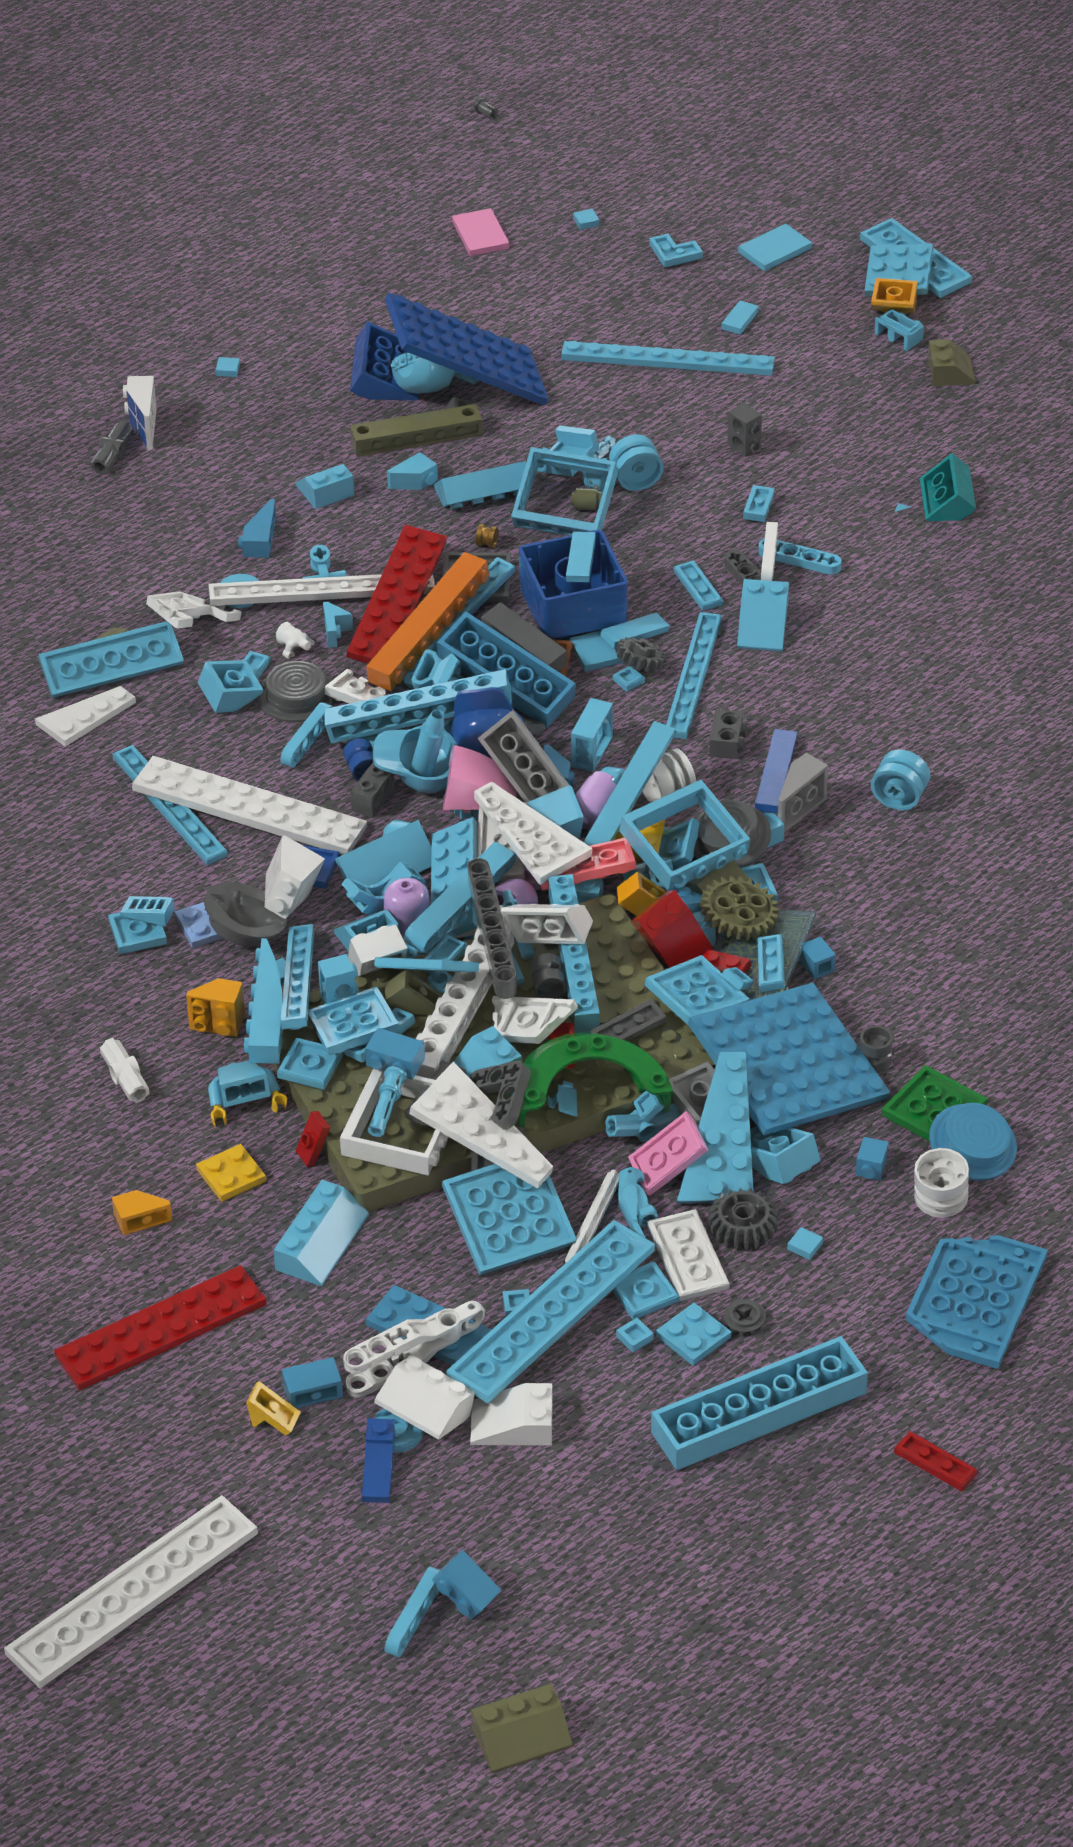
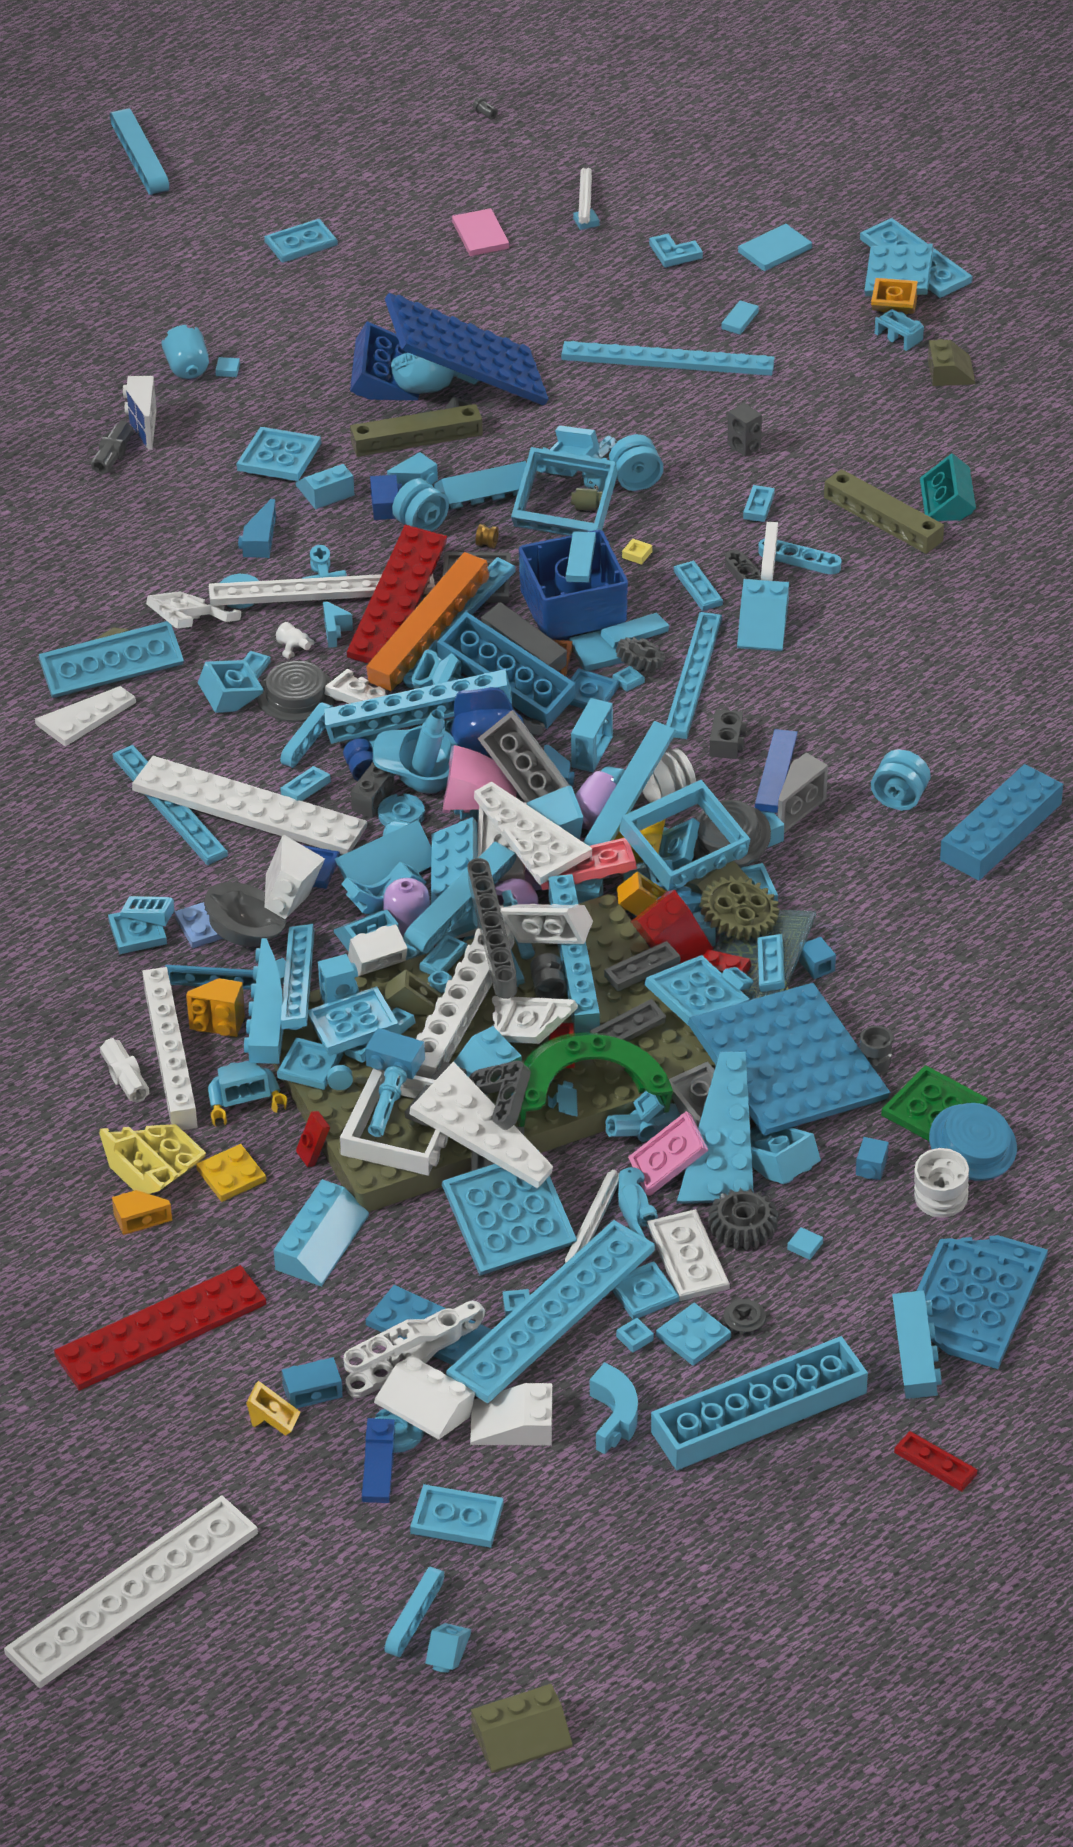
medium azure tile [374,957,479,973] -> none
dark azure brick [432,1550,501,1619] -> none
none -> light yellow wedge [99,1124,206,1194]
none -> medium azure beam [110,108,169,195]
none -> white brick [142,967,198,1130]
none -> medium azure cylinder [161,325,209,379]
none -> dark azure slope [165,965,256,990]
none -> medium azure plate [237,427,322,481]
none -> medium azure tile [264,219,338,263]
none -> medium azure plate [281,766,331,801]
none -> medium azure tile [327,1065,353,1090]
none -> blue piece [370,474,402,520]
none -> medium azure tile [378,794,425,827]
none -> medium azure wheel [392,478,449,532]
none -> medium azure plate [410,1484,504,1548]
none -> medium azure slope [425,1623,472,1673]
none -> dark azure tile [570,668,620,709]
none -> white axle [578,168,592,224]
none -> medium azure arch [590,1362,638,1454]
none -> dark grey plate [604,941,680,991]
none -> light yellow plate [622,539,652,565]
none -> olive piece [824,469,944,554]
none -> medium azure brick [892,1290,942,1399]
none -> dark azure brick [940,764,1063,881]

